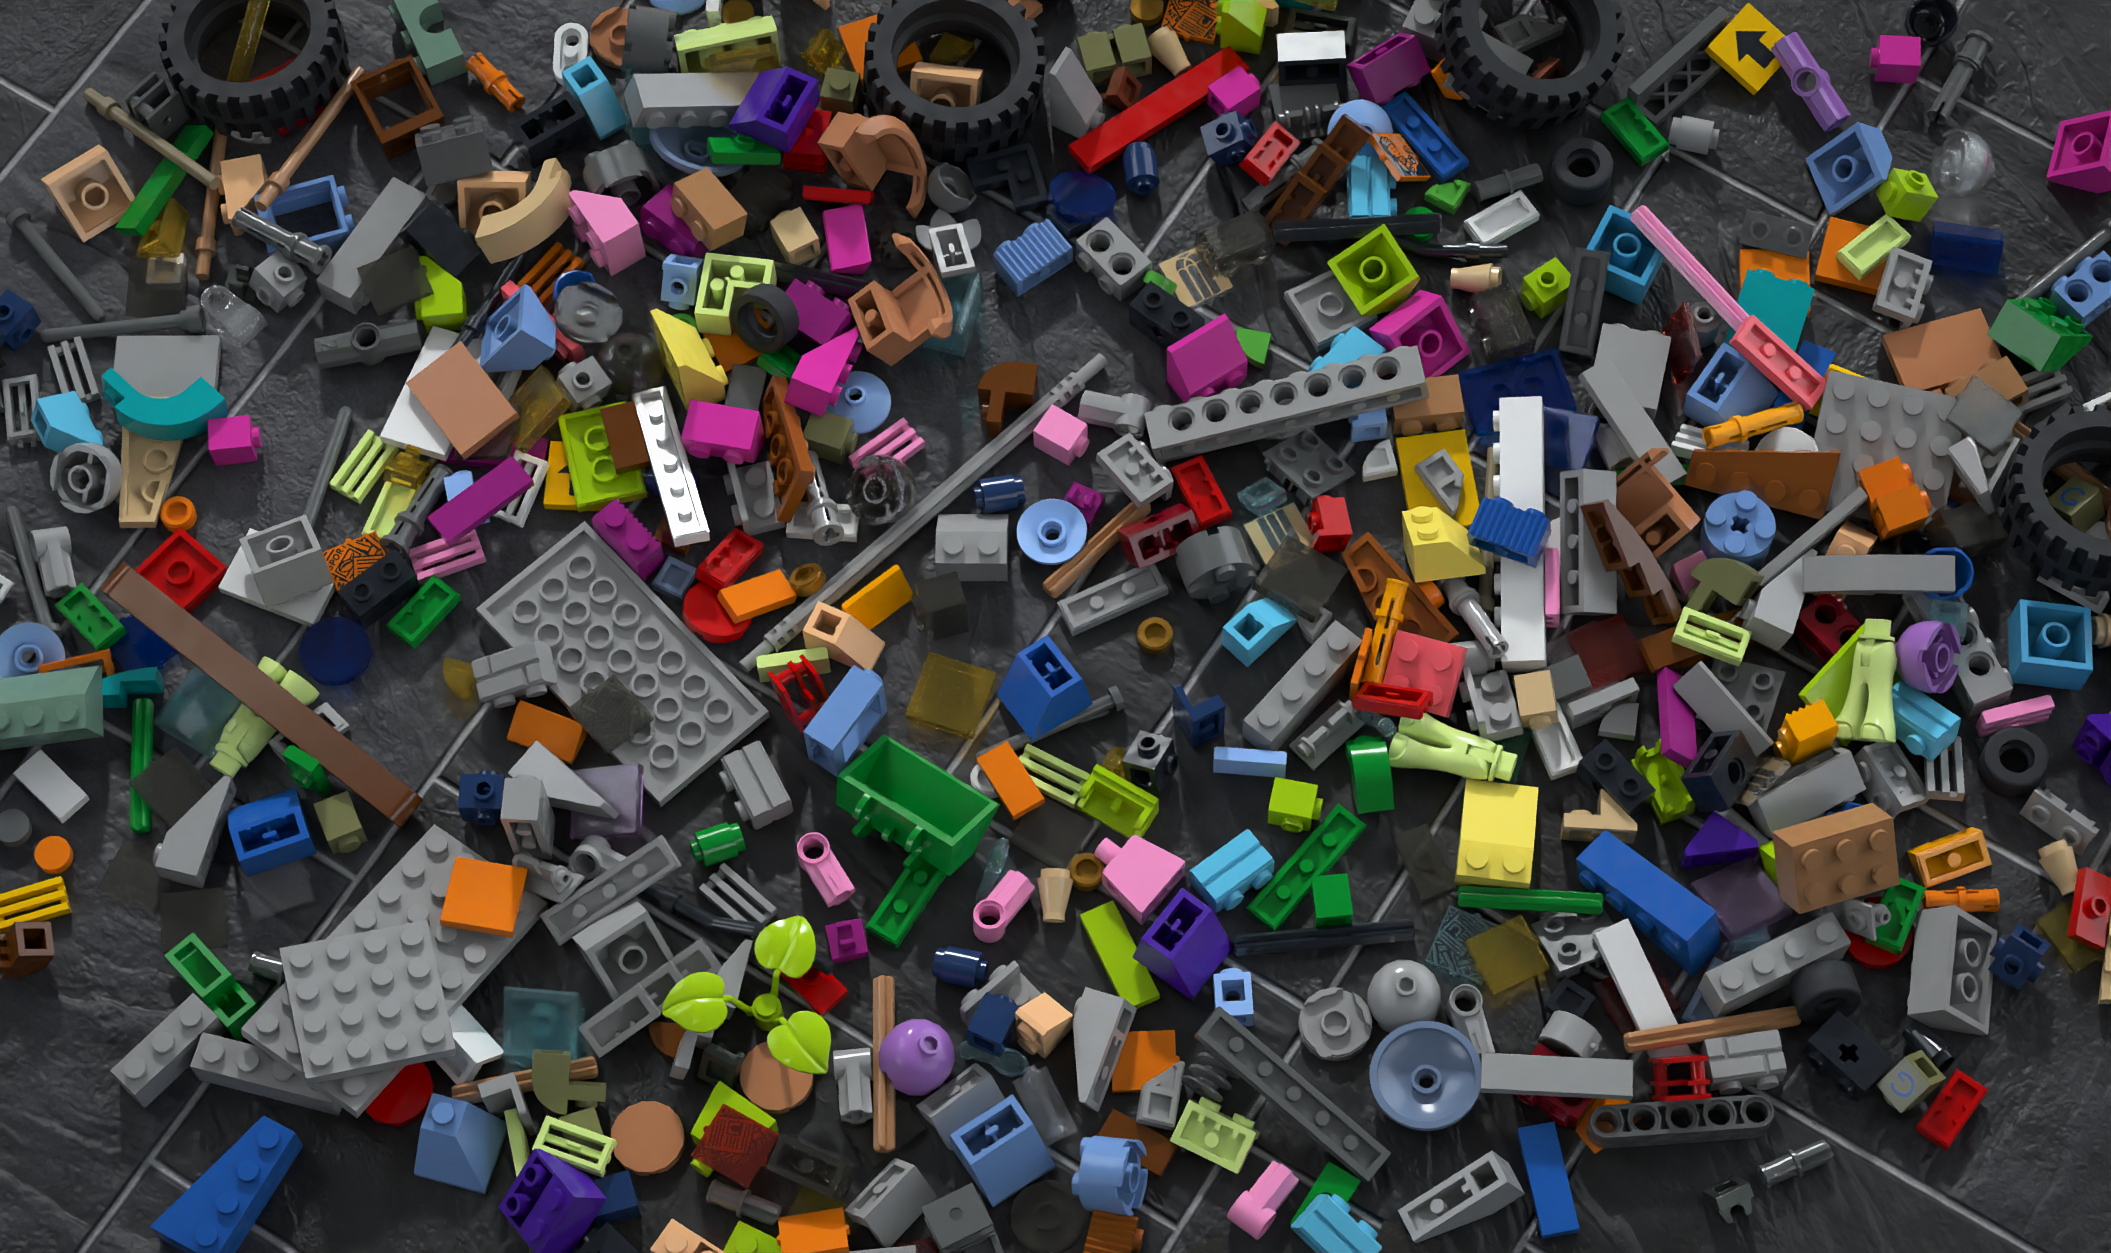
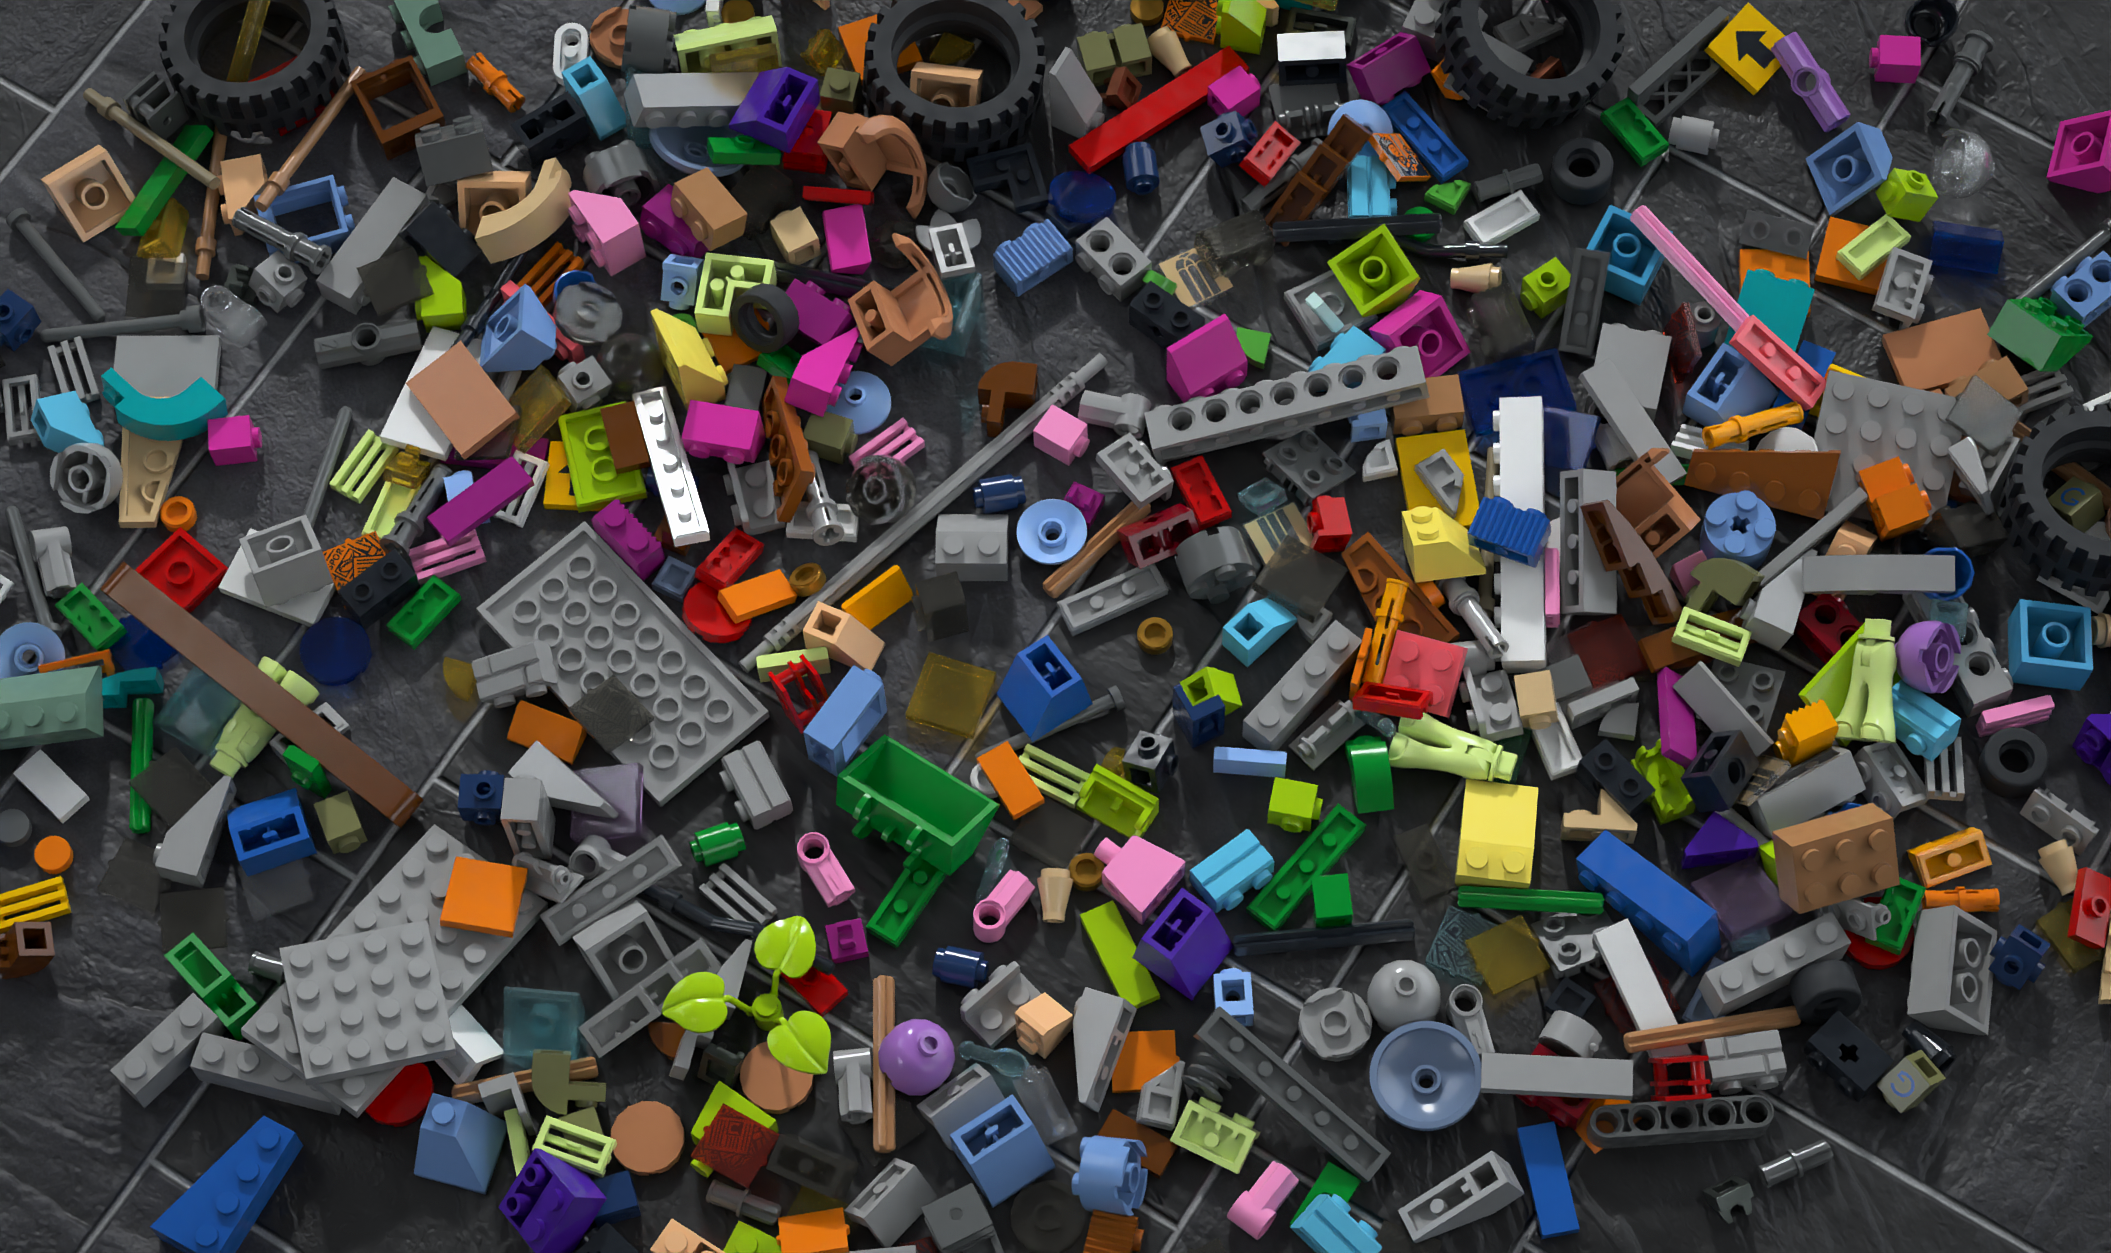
dark blue brick [967,992,1020,1058] -> none
red plate [1915,1068,1989,1152] -> none
none -> lime brick [1180,666,1242,716]
none -> light aqua tile [1305,292,1345,333]

